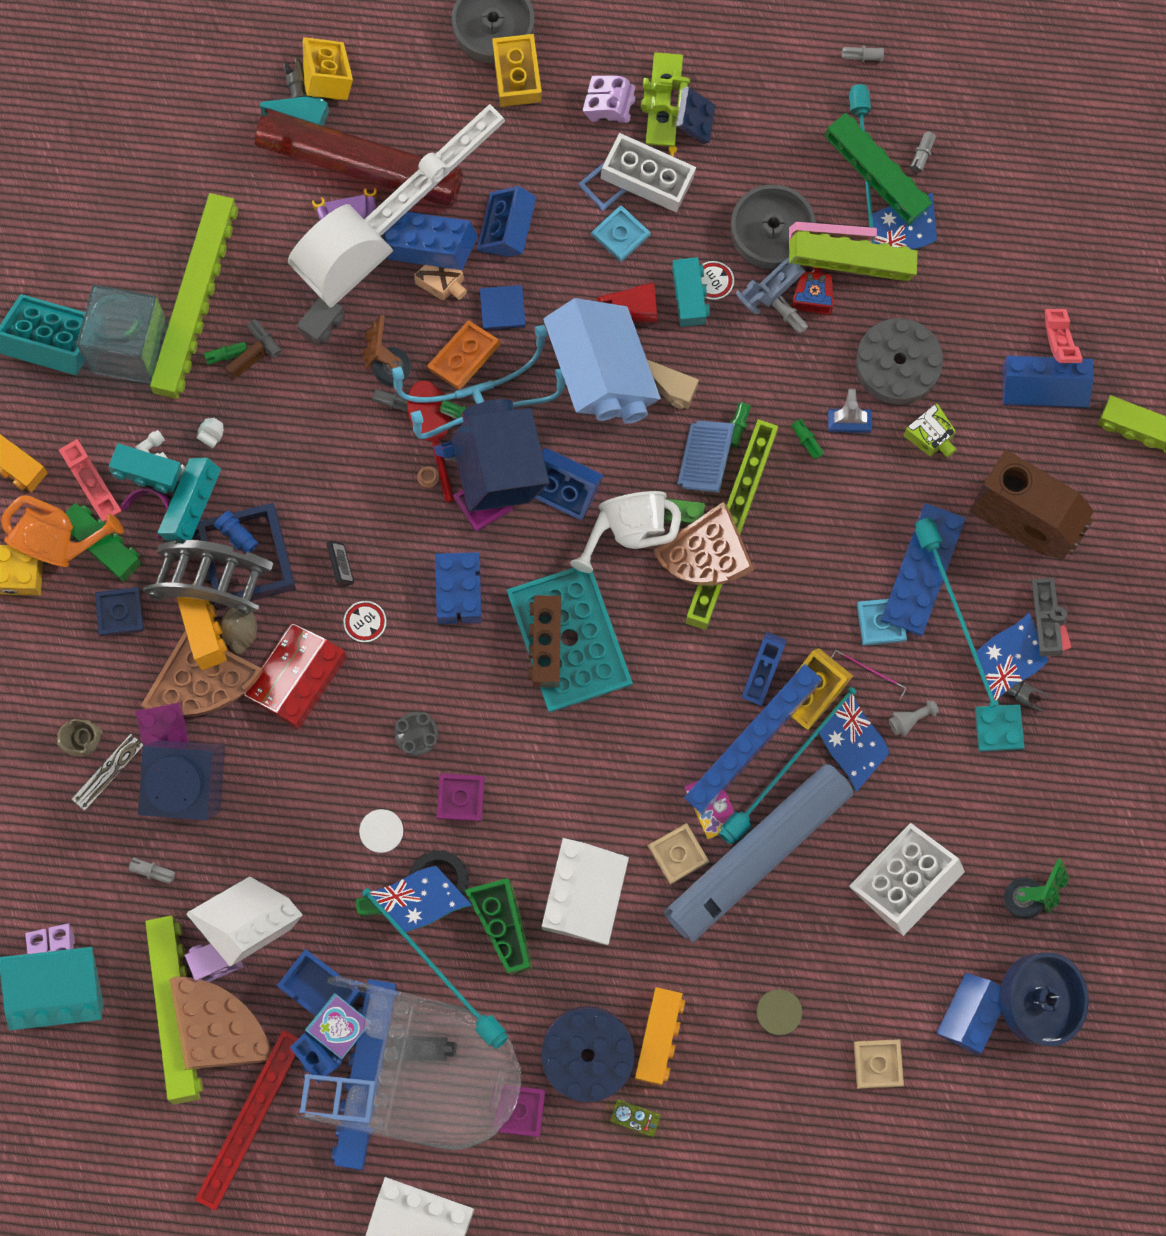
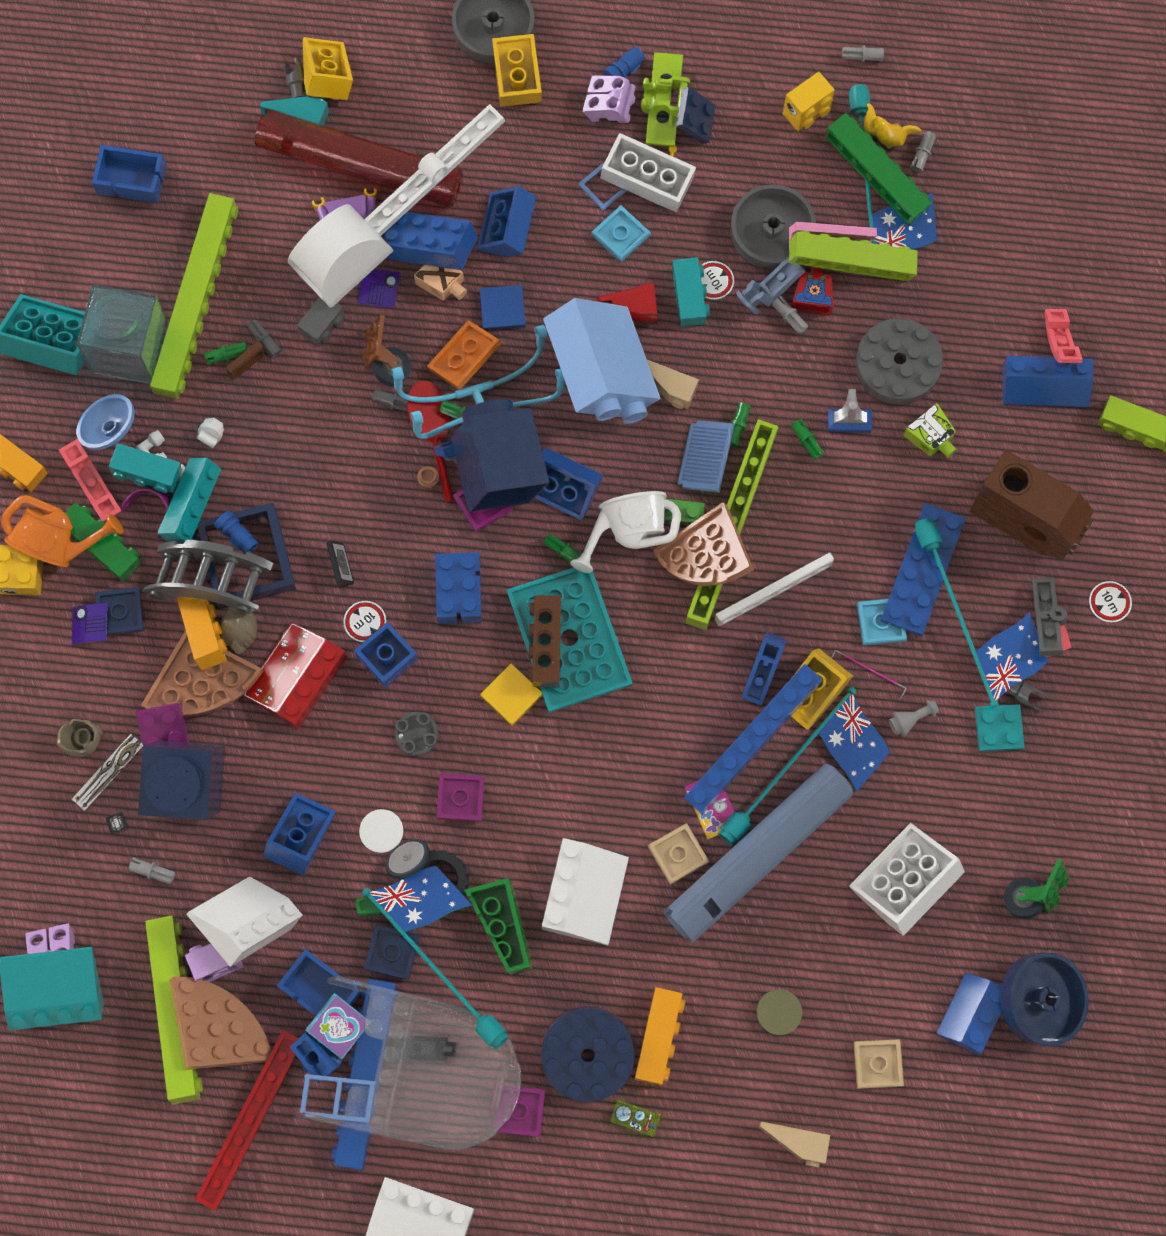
none -> dark purple sticker [72,603,107,644]
none -> medium blue dish [76,394,135,450]
none -> blue piece [92,145,167,203]
none -> black sticker [106,812,128,834]
none -> blue slope [263,793,336,876]
none -> blue brick [354,622,418,689]
none -> dark purple sticker [358,269,400,308]
none -> dark blue plate [364,925,420,981]
none -> light grey wheel [386,839,429,879]
none -> yellow tile [480,664,543,726]
none -> green axle [544,534,581,562]
none -> blue axle [603,47,645,78]
none -> white tile [715,553,834,626]
none -> tan slope [759,1122,830,1168]
none -> yellow brick [783,72,835,132]
none -> yellow hair [864,103,922,149]
none -> sticker [1089,581,1132,622]

